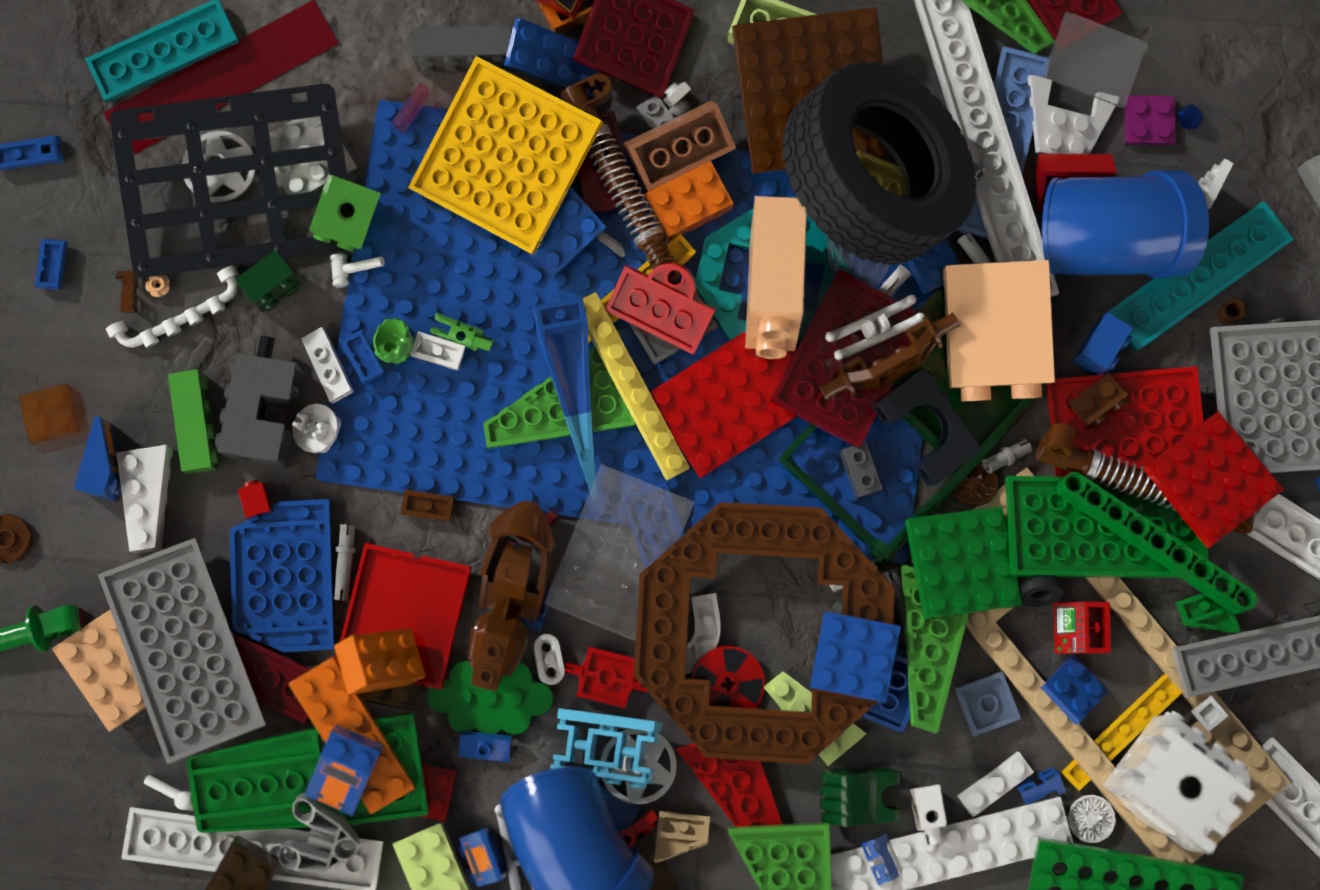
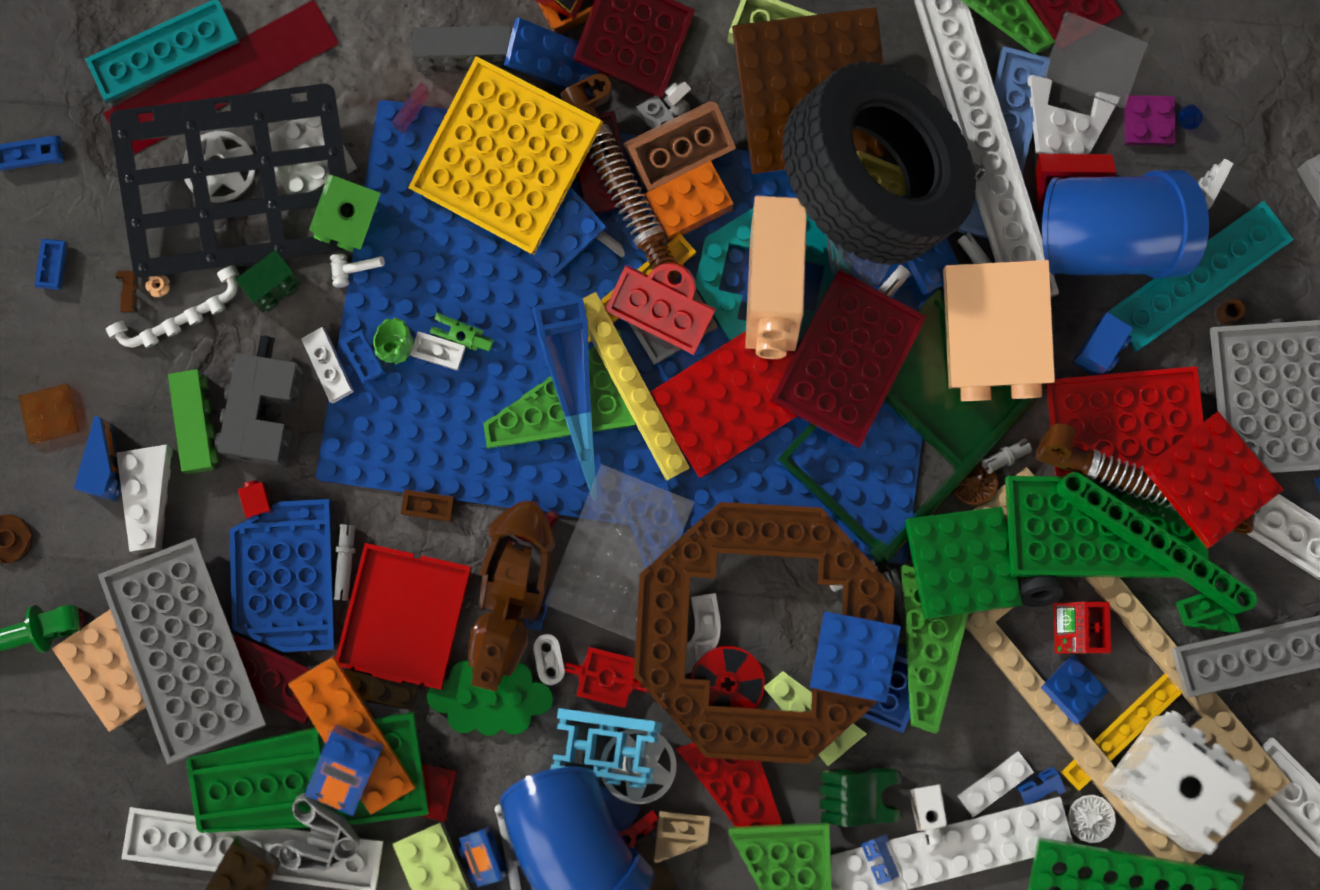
white piece [144,775,194,811] -> none
white plate [292,404,341,453] -> none
orange brick [334,628,426,695] -> none
blue plate [458,730,512,762] -> none
reddish brown plate [819,312,961,401] -> none
white piece [825,295,925,360] -> none
dark grey brick [840,442,882,500] -> none
black arch [870,368,981,486] -> none
sand blue plate [954,671,1021,737] -> none
reddish brown bracket [1068,373,1129,427] -> none
white plate [1191,695,1228,732] -> none

